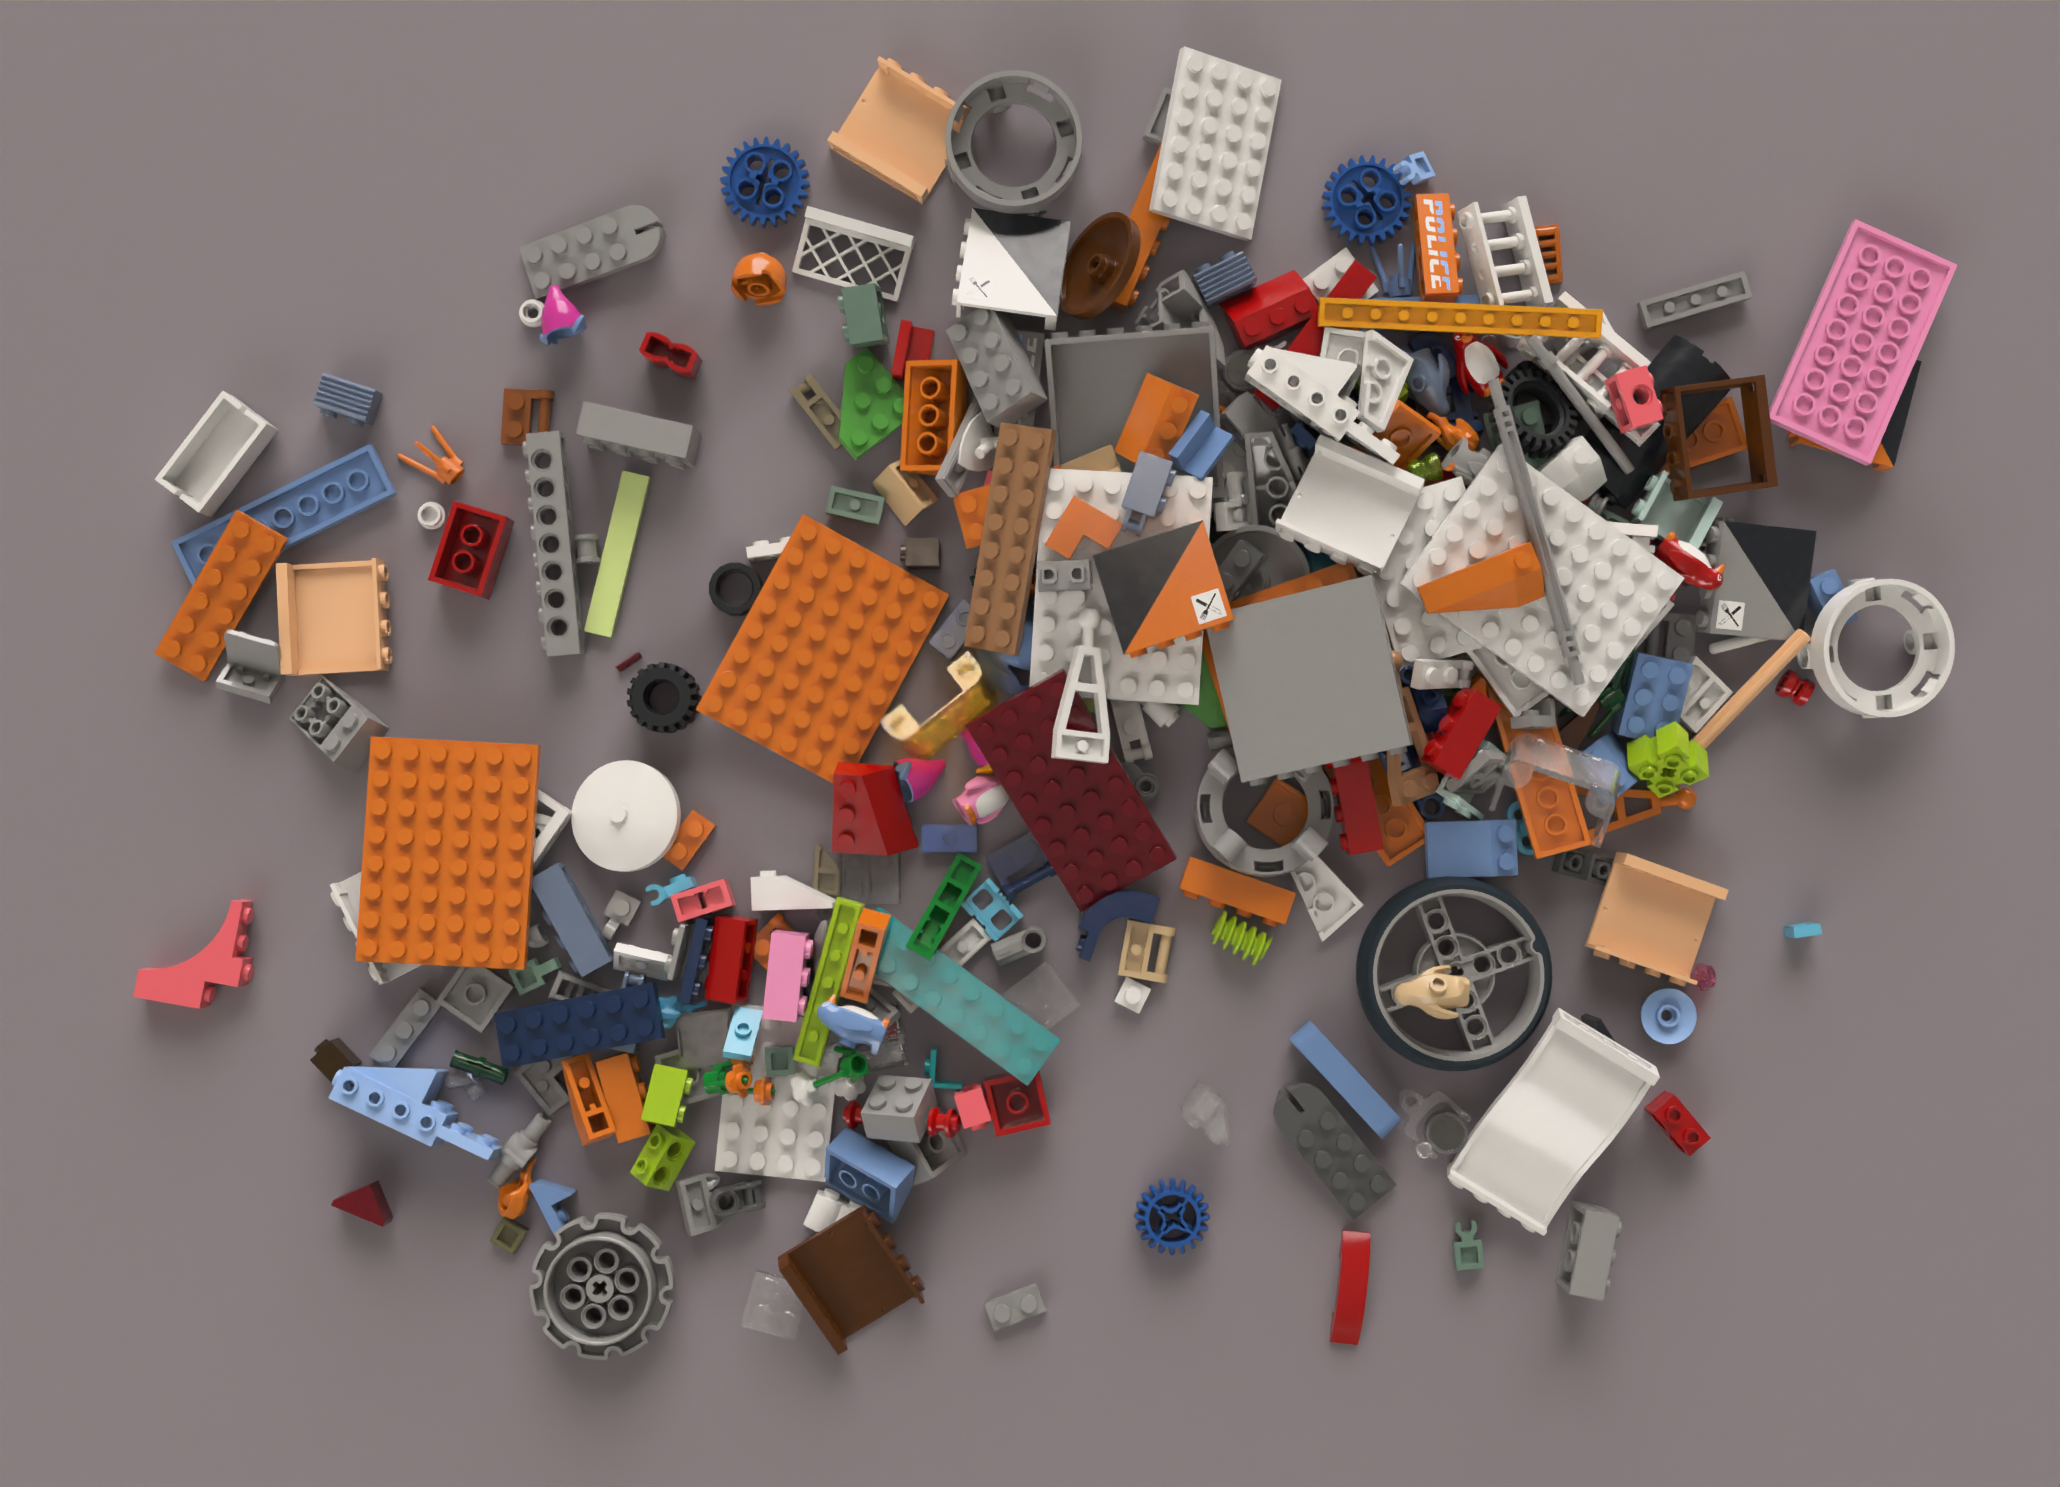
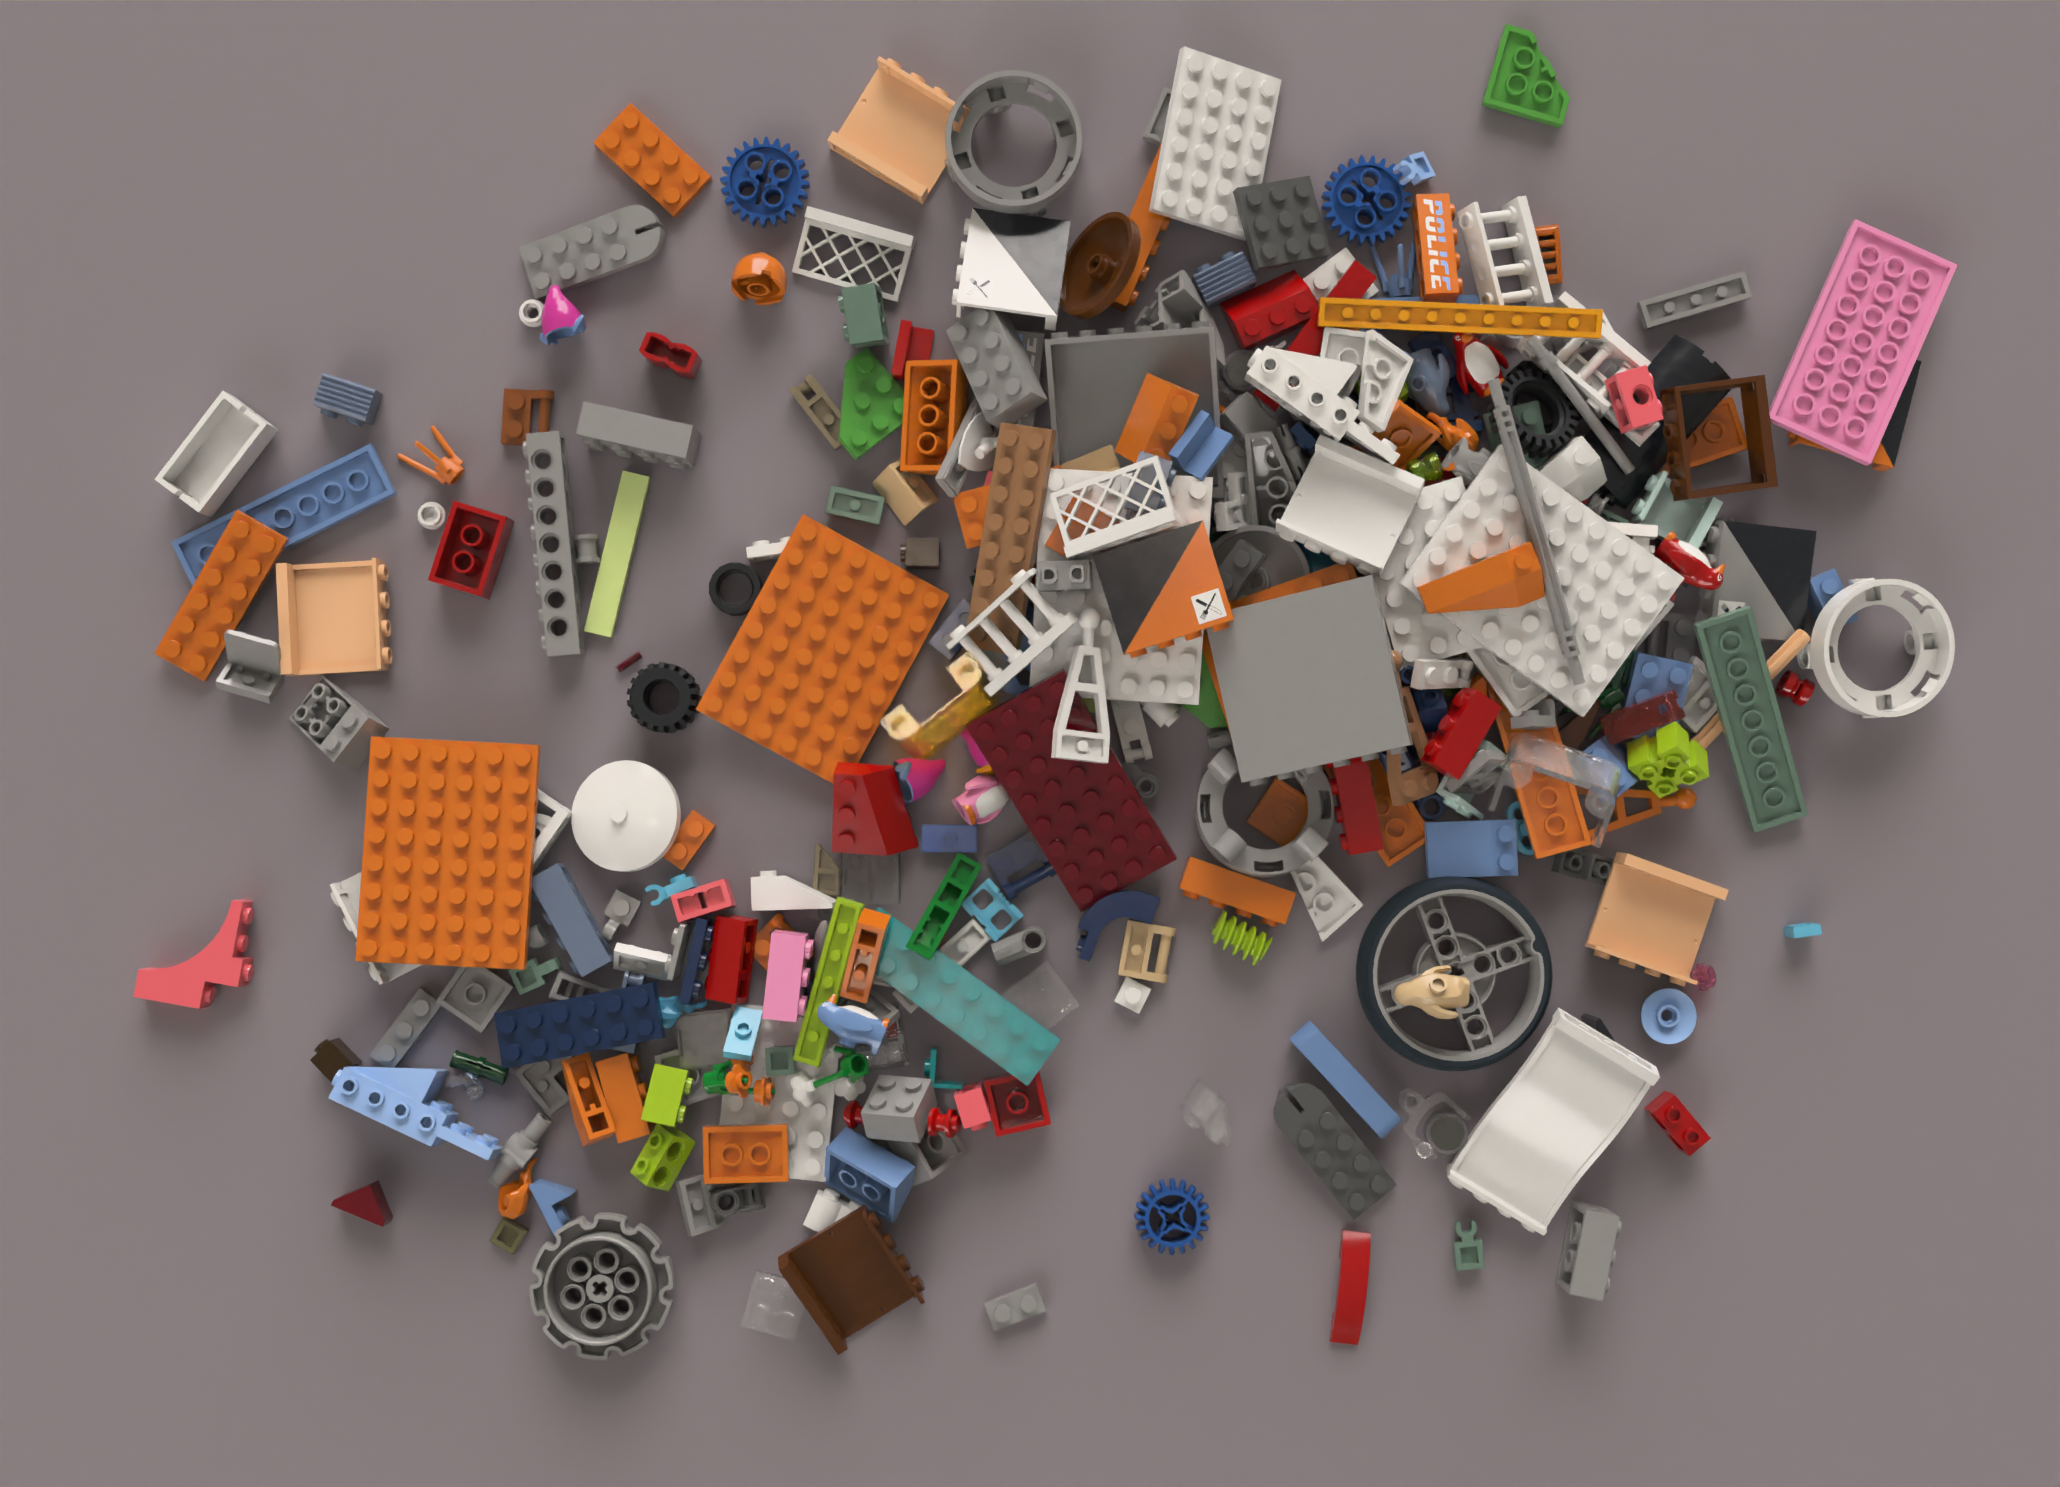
none -> orange plate [593,103,712,219]
none -> orange plate [703,1123,790,1184]
none -> white fence [946,568,1079,697]
none -> white fence [1049,455,1181,560]
none -> dark grey plate [1233,176,1331,271]
none -> bright green plate [1481,24,1570,128]
none -> clear red plate [1599,689,1686,745]
none -> sand green plate [1693,605,1808,833]

